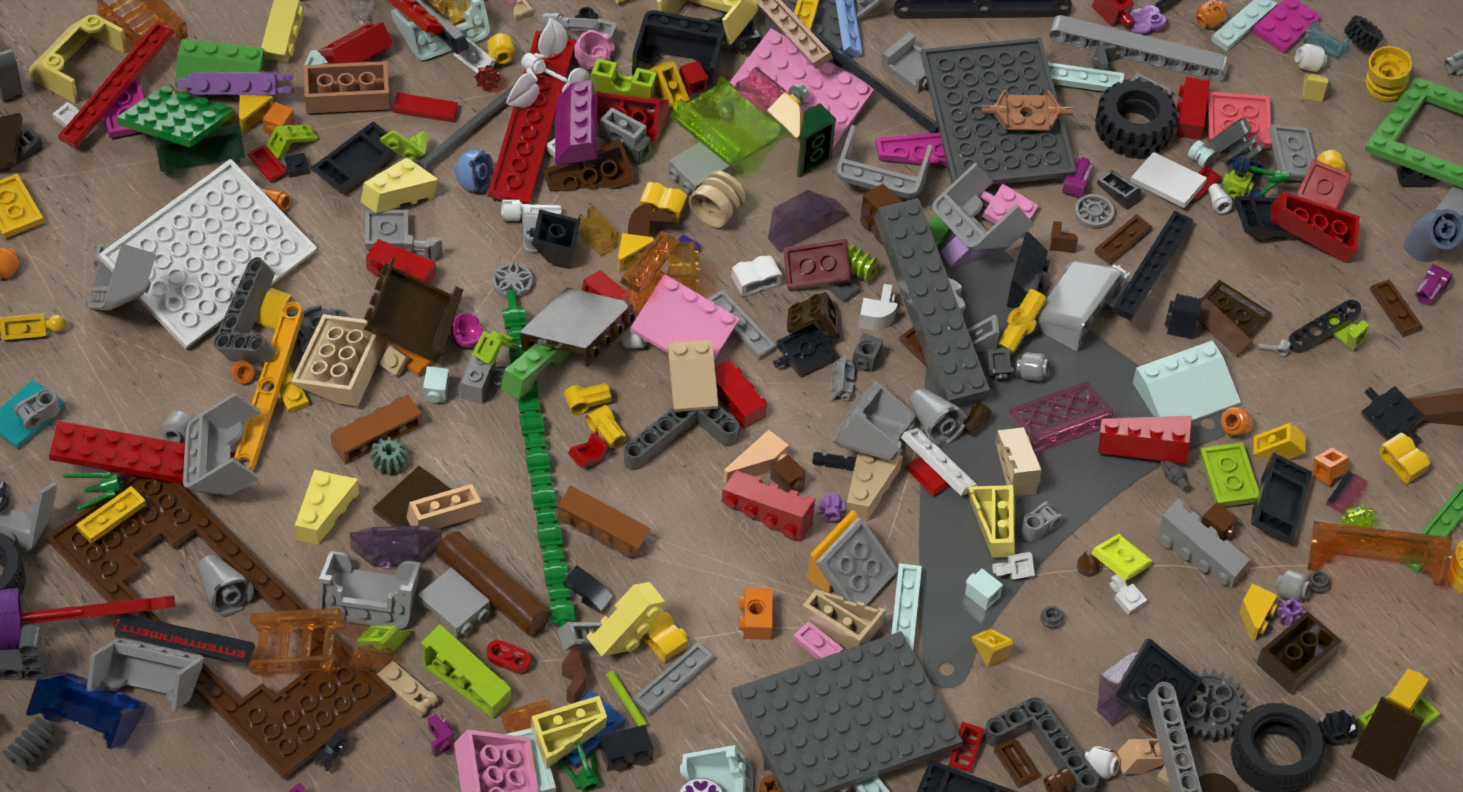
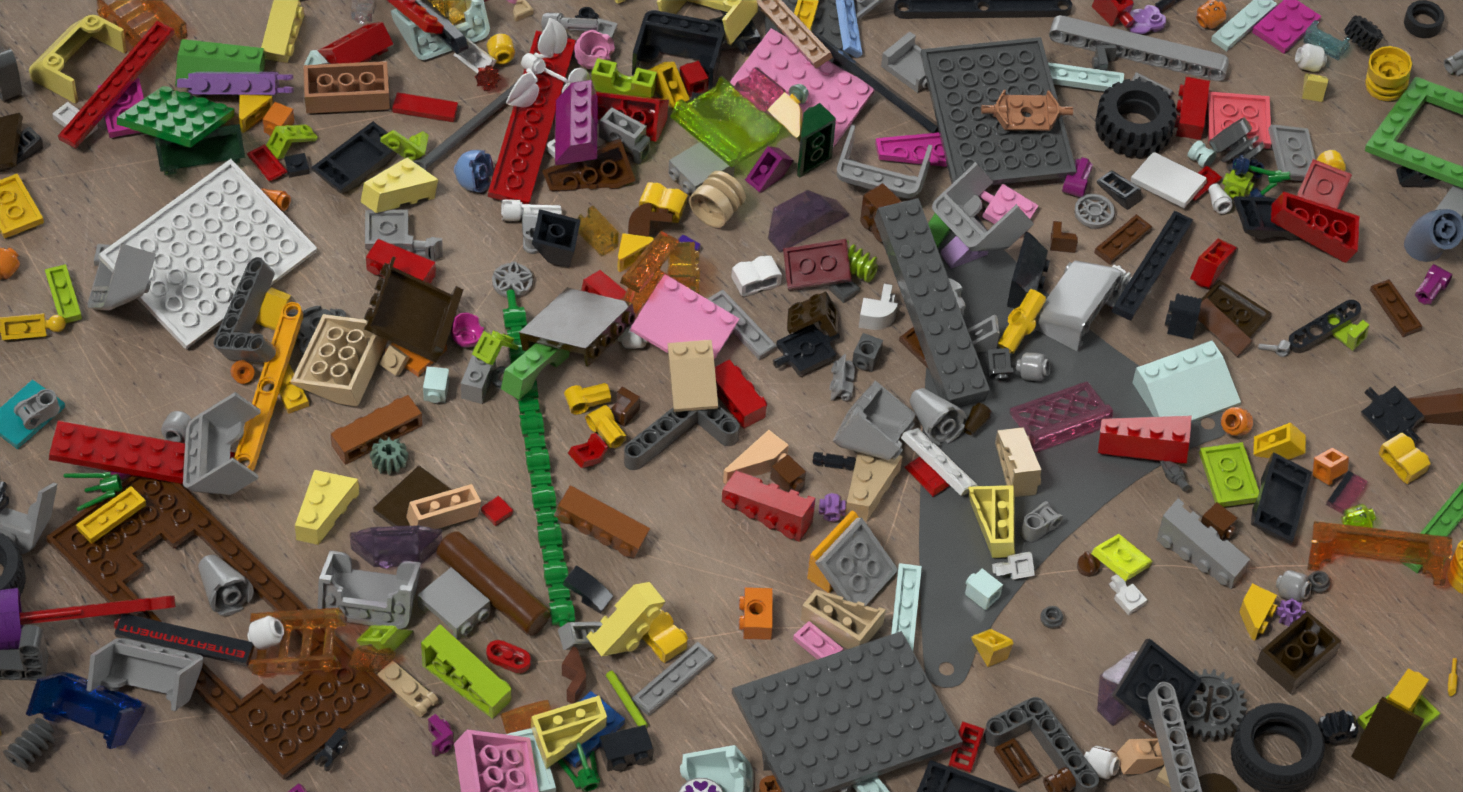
none -> lime plate [45,264,82,323]
none -> white head [247,616,284,650]
none -> red tile [481,496,513,526]
none -> reddish brown panel [610,386,640,427]
none -> magenta slope [745,146,794,193]
none -> red slope [1190,238,1237,288]
none -> black tyre [1404,0,1445,38]
none -> yellow piece [1448,658,1458,696]

